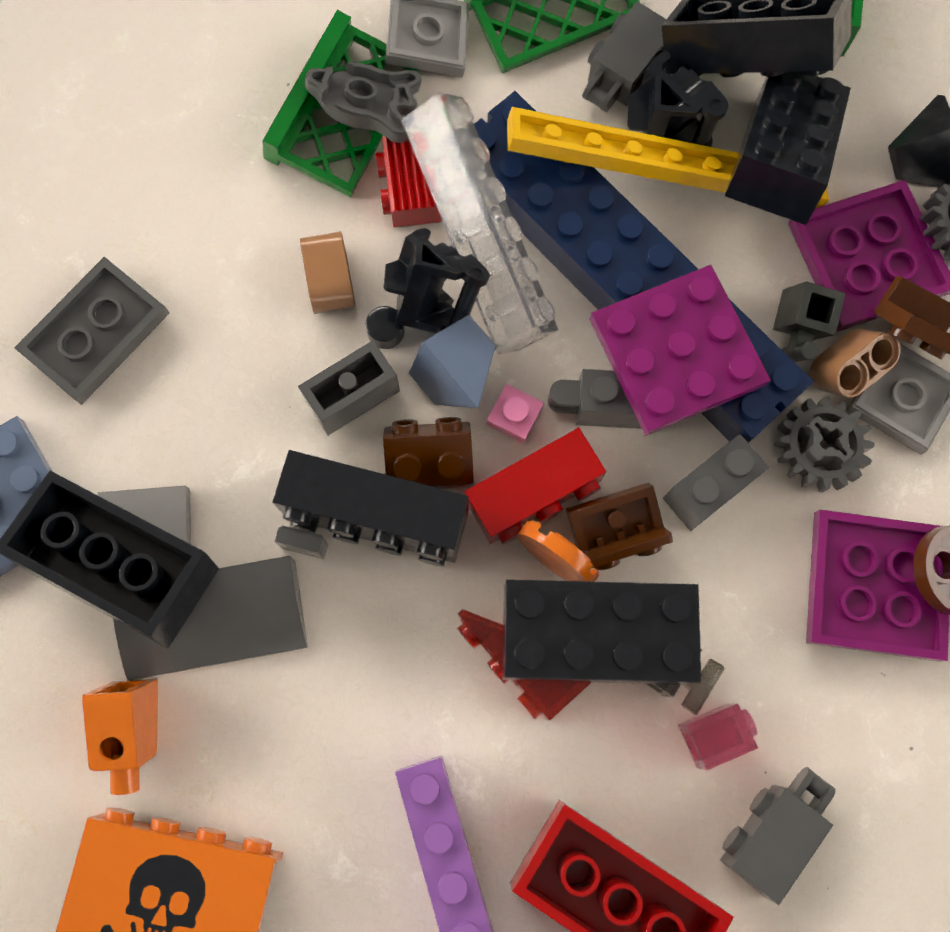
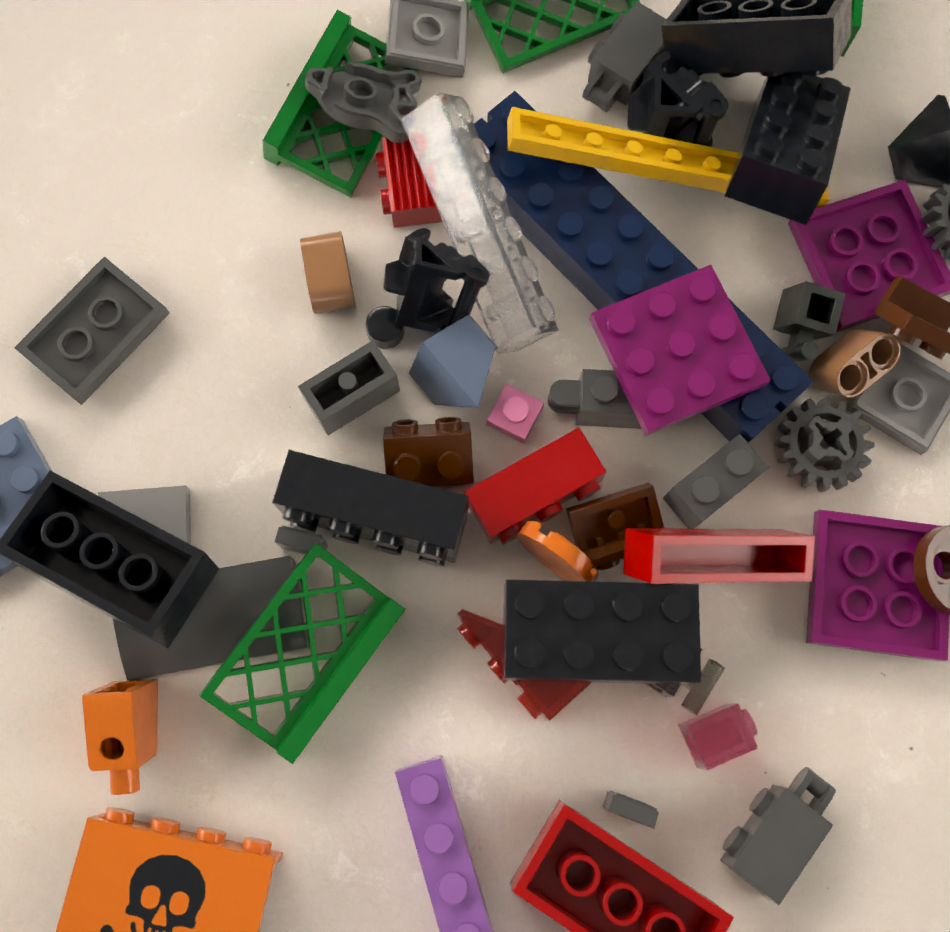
none -> green fence [199,542,406,764]
none -> dark grey tile [602,790,659,828]
none -> brick [623,528,815,584]

